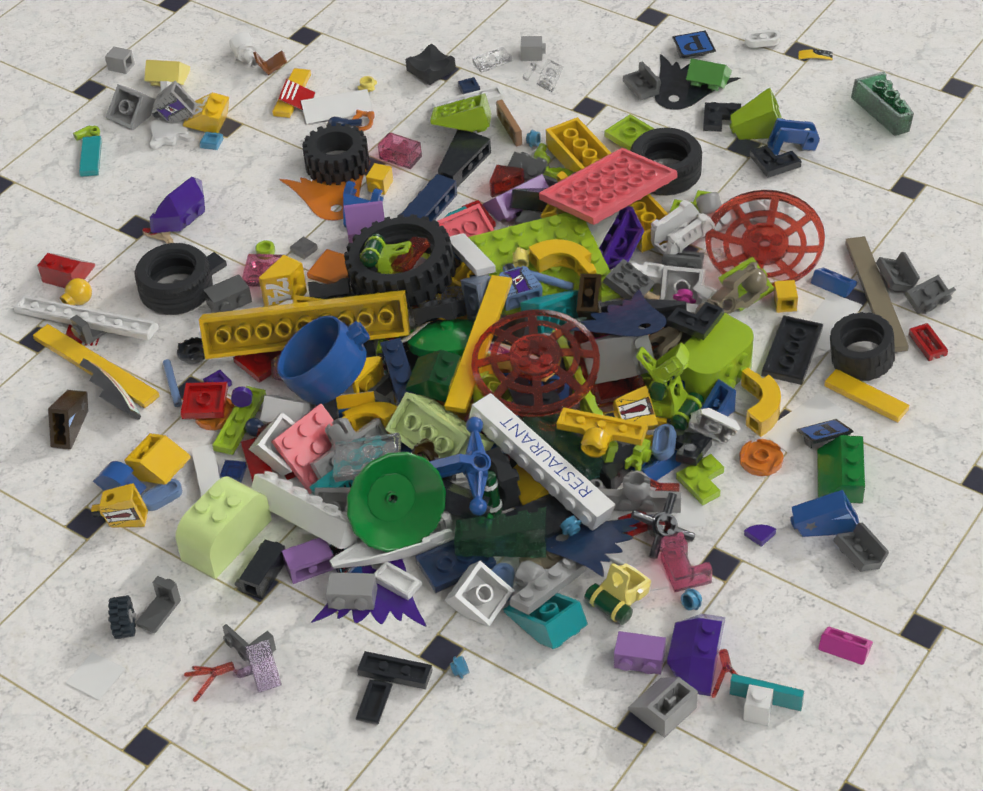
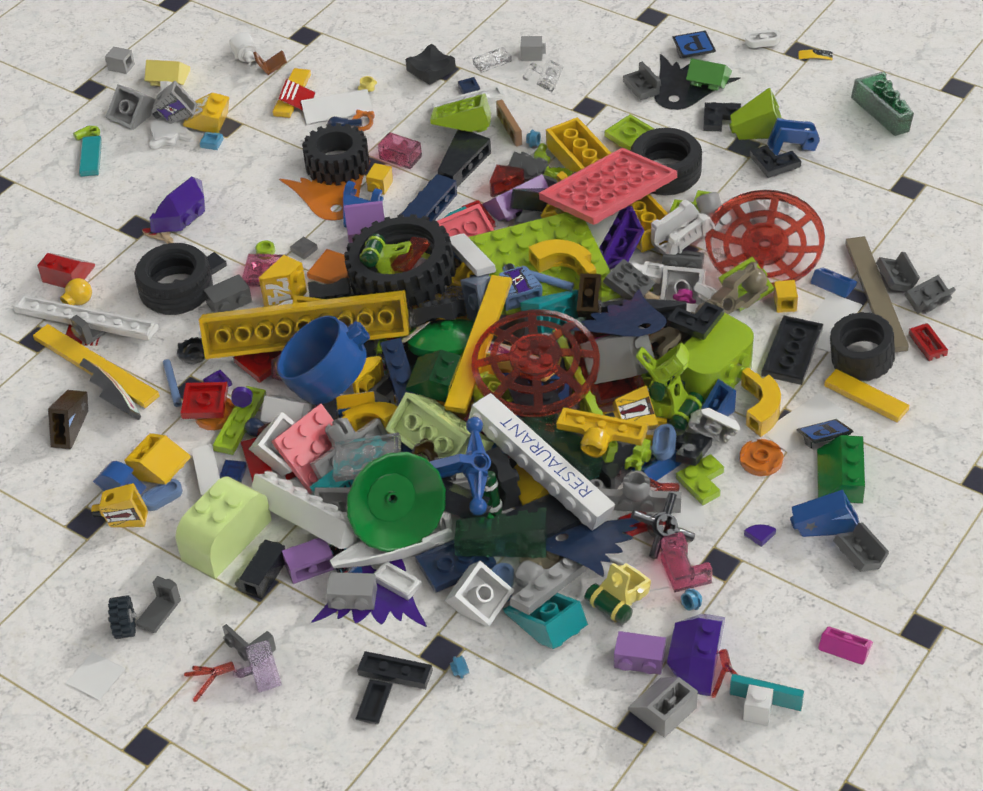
light yellow hose [513,247,529,268] -> none
dark azure plate [560,516,581,536] -> none

